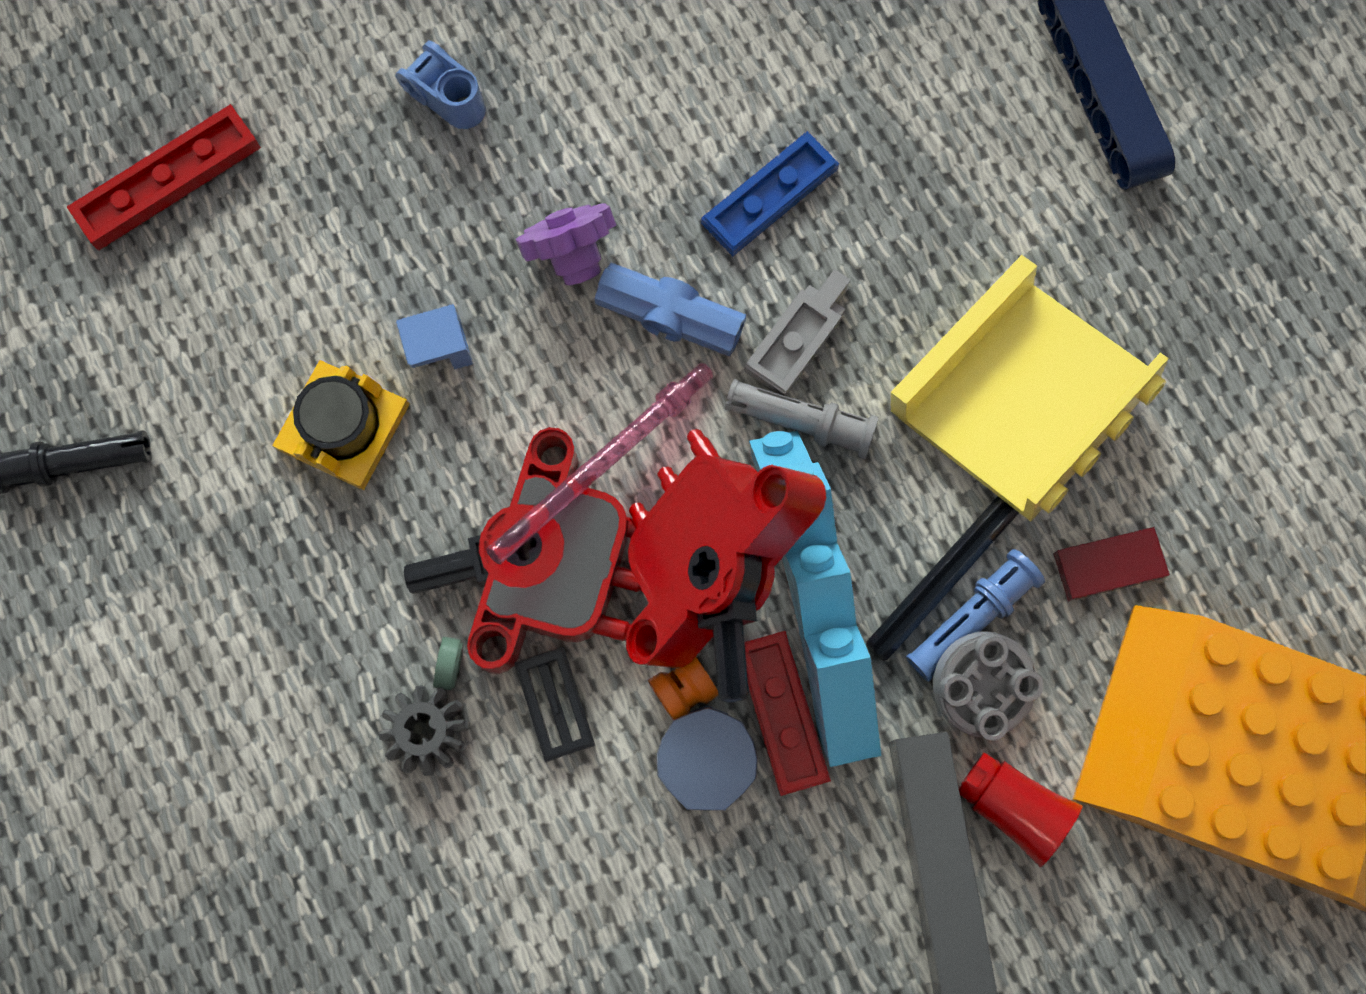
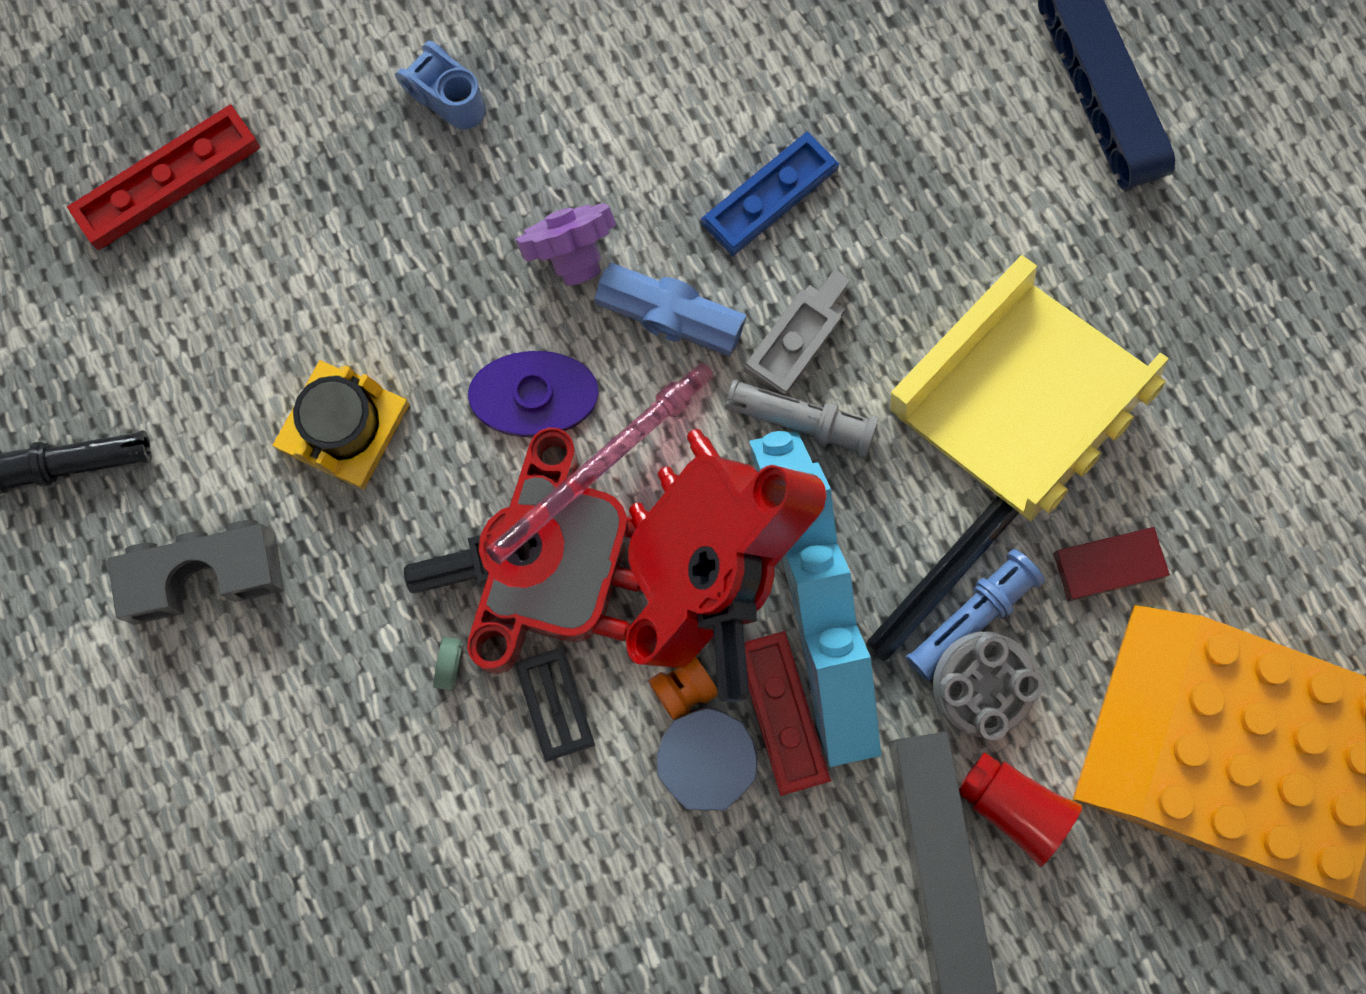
dark grey gear [378,685,470,776] -> none
medium blue panel [396,304,473,370] -> none
none -> dark grey arch [107,520,284,625]
none -> dark purple piece [468,351,599,438]

